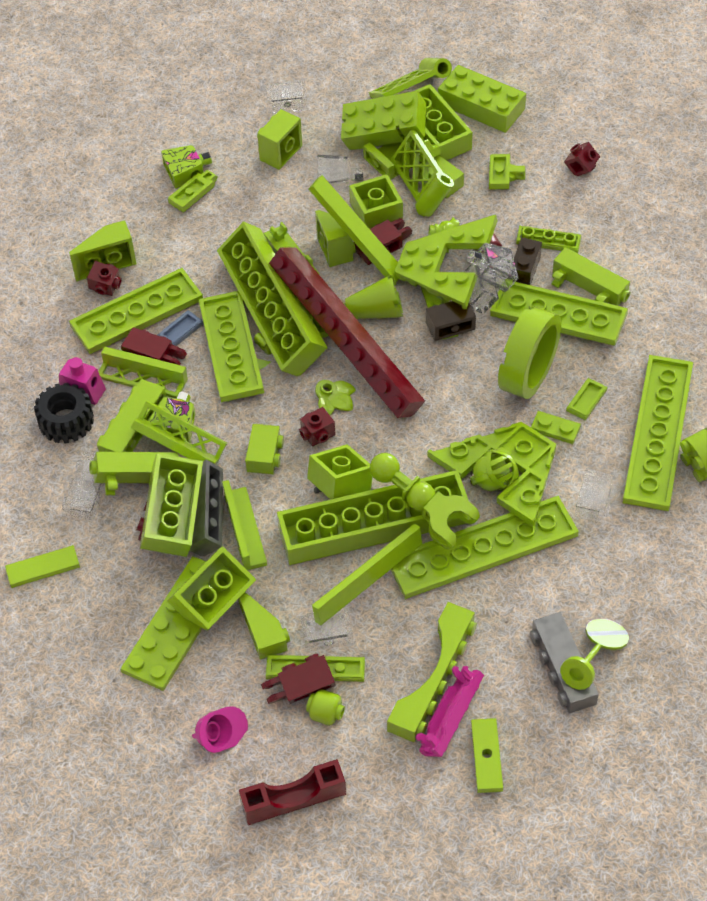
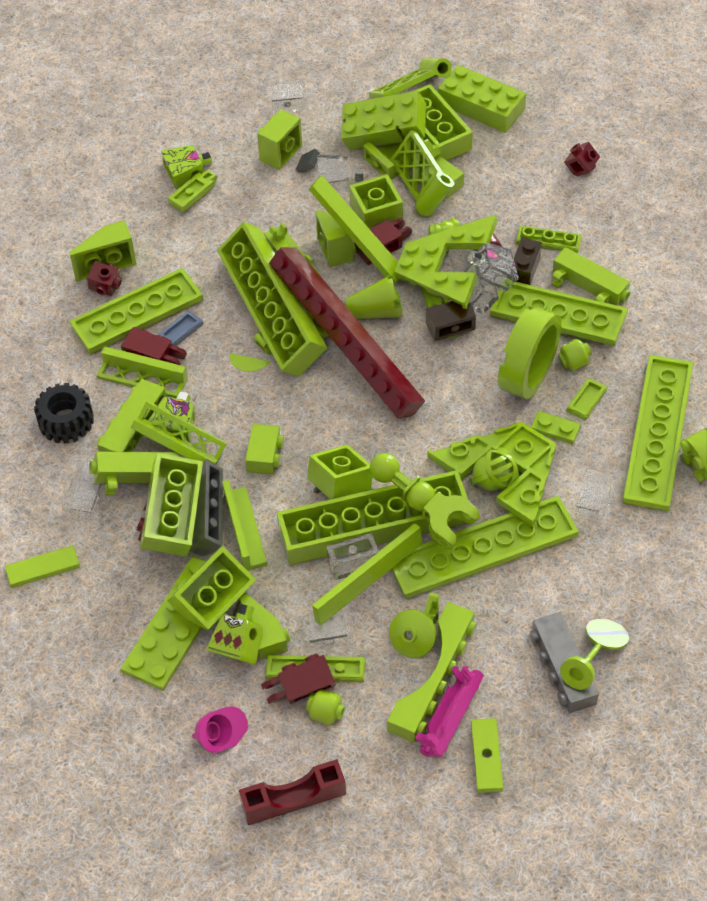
dark pink torso [58,357,106,405] -> none
lime plate [199,291,264,403] -> none
dark red brick [299,407,336,447] -> none
lime plate [315,380,356,415] -> none
lime hinge [489,154,526,189] -> none
none -> lime torso [206,604,262,665]
none -> dark grey tile [296,149,320,173]
none -> clear brick [326,533,379,580]
none -> lime dish [389,609,436,658]
none -> lime tile [424,592,439,625]
none -> lime head [558,339,592,371]

